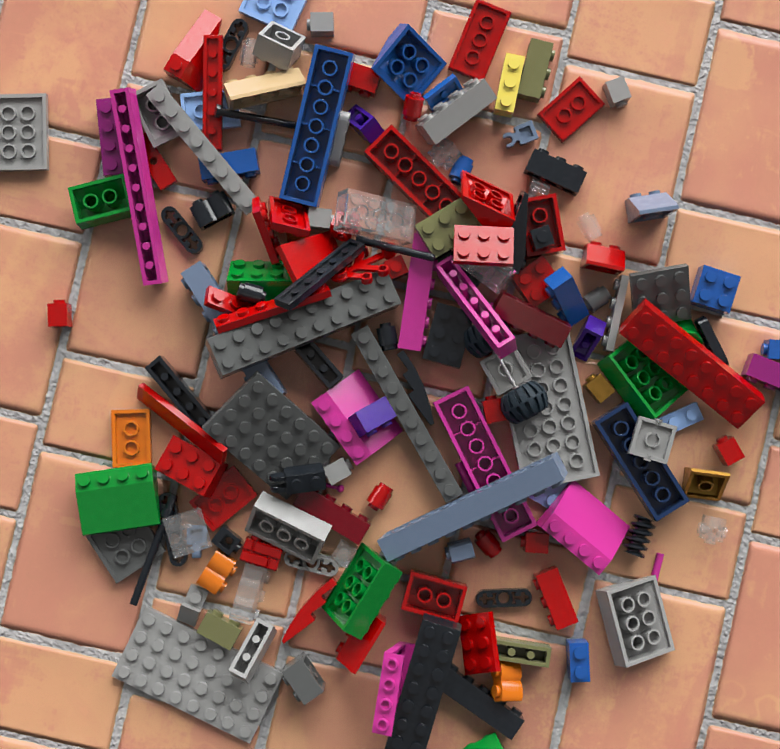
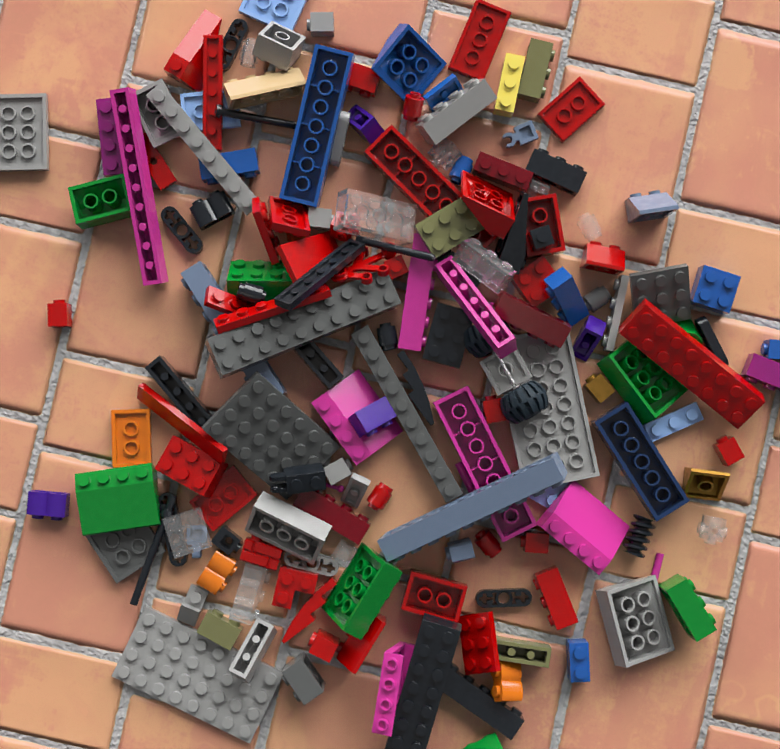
plate [453,225,514,267] -> none
light grey brick [602,75,632,108] -> none
light grey plate [628,416,677,464] -> none
none -> dark purple brick [26,490,70,521]
none -> red brick [272,564,319,609]
none -> red brick [308,628,340,663]
none -> light grey slope [340,472,371,508]
none -> dark red brick [472,151,534,192]
none -> green brick [658,574,717,642]

